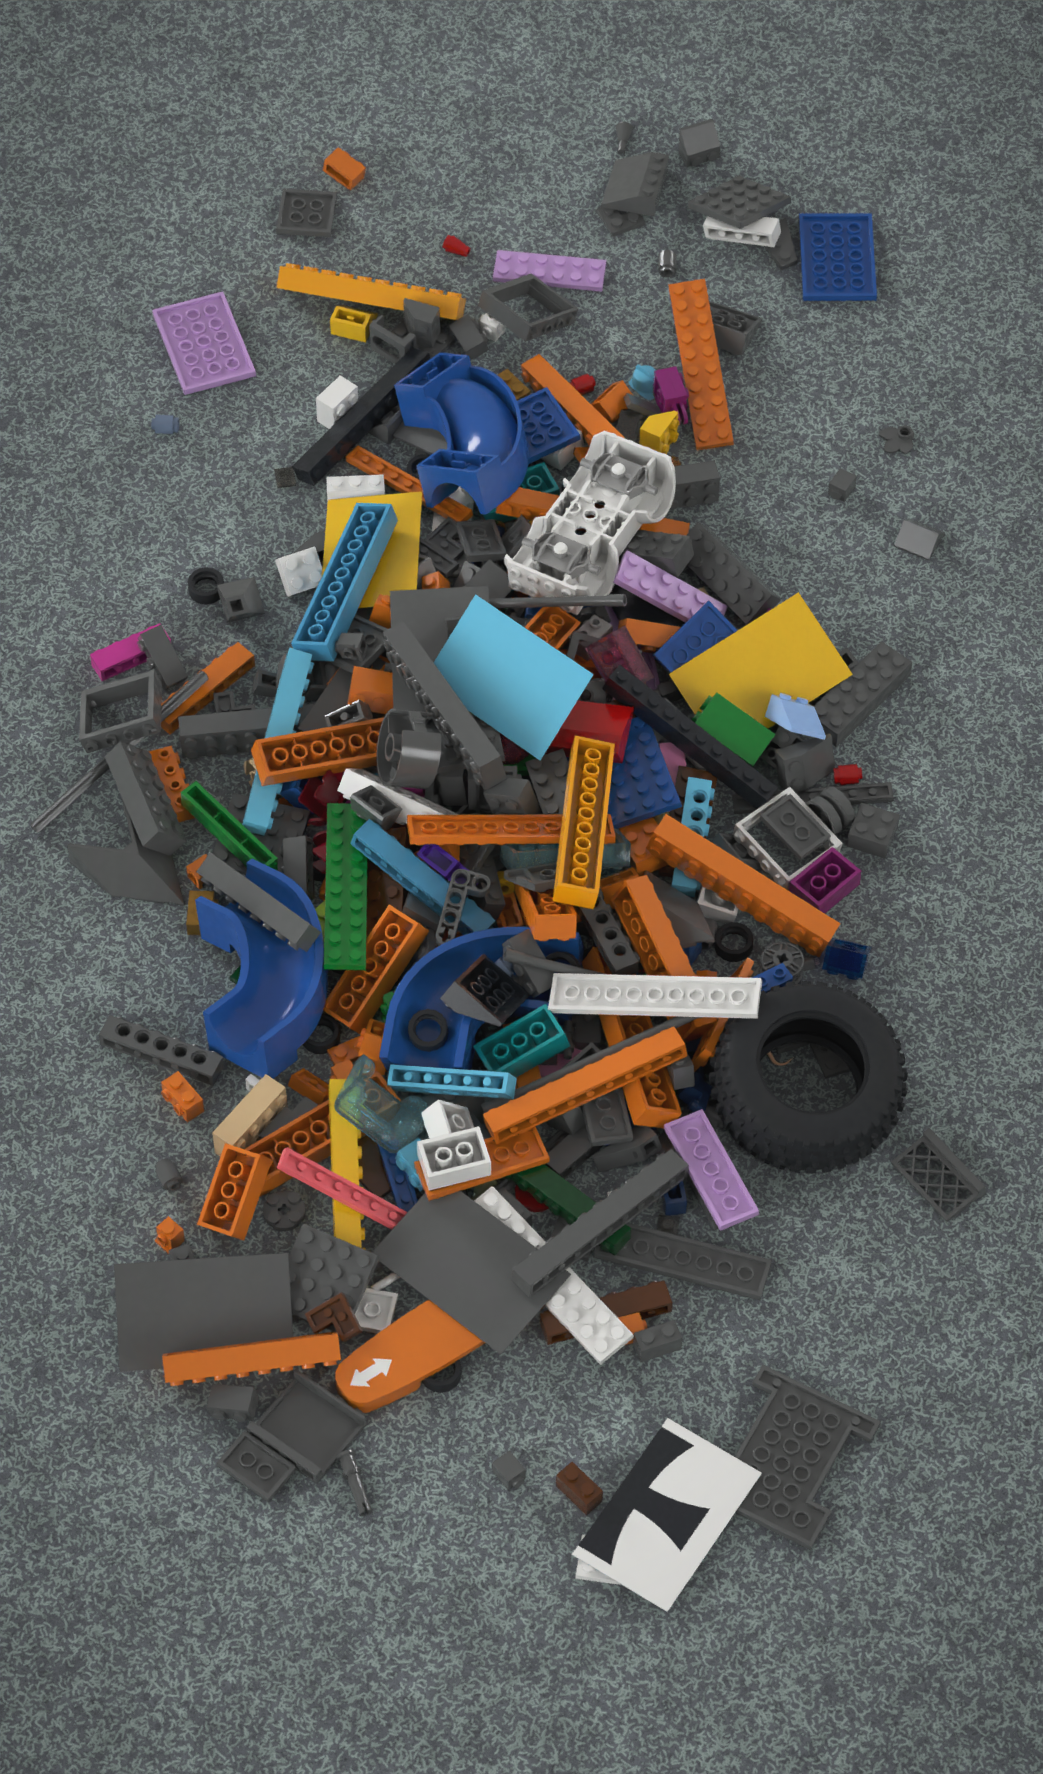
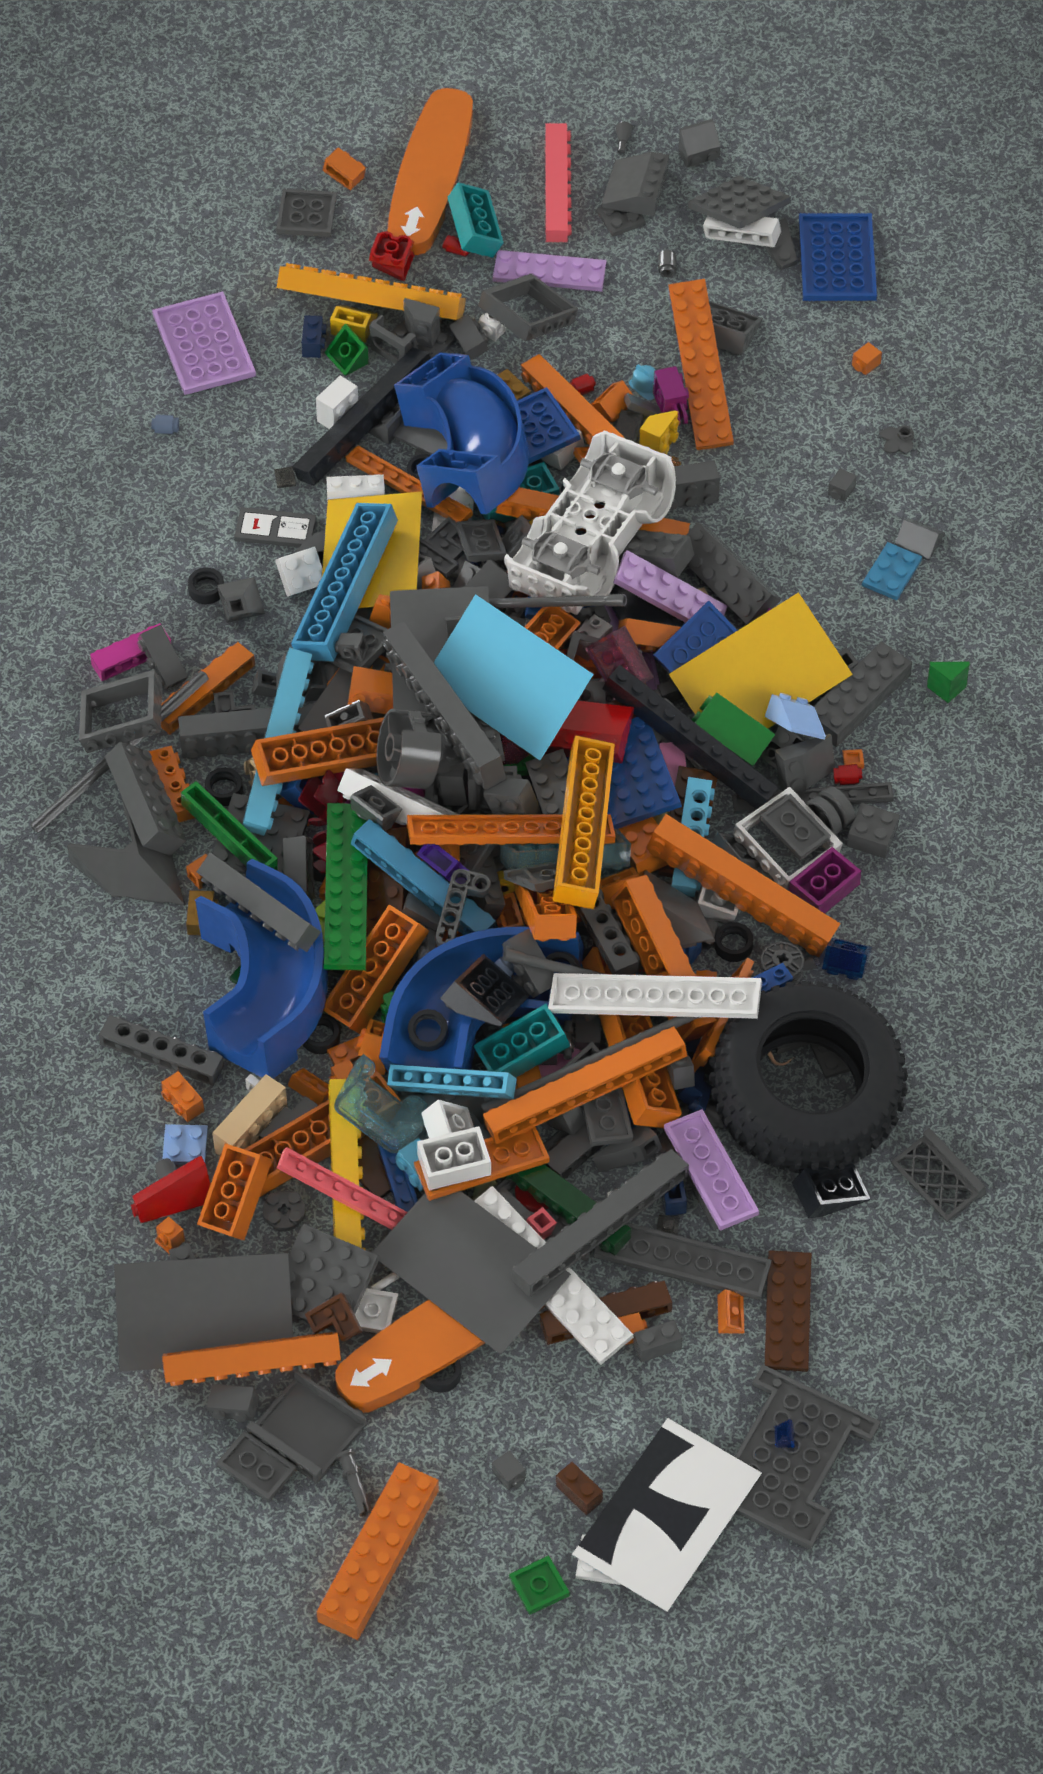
none -> red slope [130,1156,211,1223]
none -> light blue plate [163,1124,208,1165]
none -> black tyre [204,767,243,807]
none -> tile [234,507,316,547]
none -> dark blue brick [301,315,327,358]
none -> orange brick [317,1462,439,1640]
none -> green slope [324,324,369,376]
none -> red piece [369,231,414,281]
none -> orange piece [387,88,473,255]
none -> teal brick [447,182,504,258]
none -> green plate [509,1555,570,1615]
none -> coral brick [526,1207,557,1240]
none -> coral brick [545,123,571,242]
none -> orange slope [717,1289,744,1333]
none -> reddish brown plate [764,1250,812,1372]
none -> clear blue slope [775,1419,795,1448]
none -> black slope [792,1163,871,1218]
none -> orange tile [842,749,864,769]
none -> orange brick [852,342,882,375]
none -> dark azure plate [862,542,922,601]
none -> green slope [927,661,970,703]

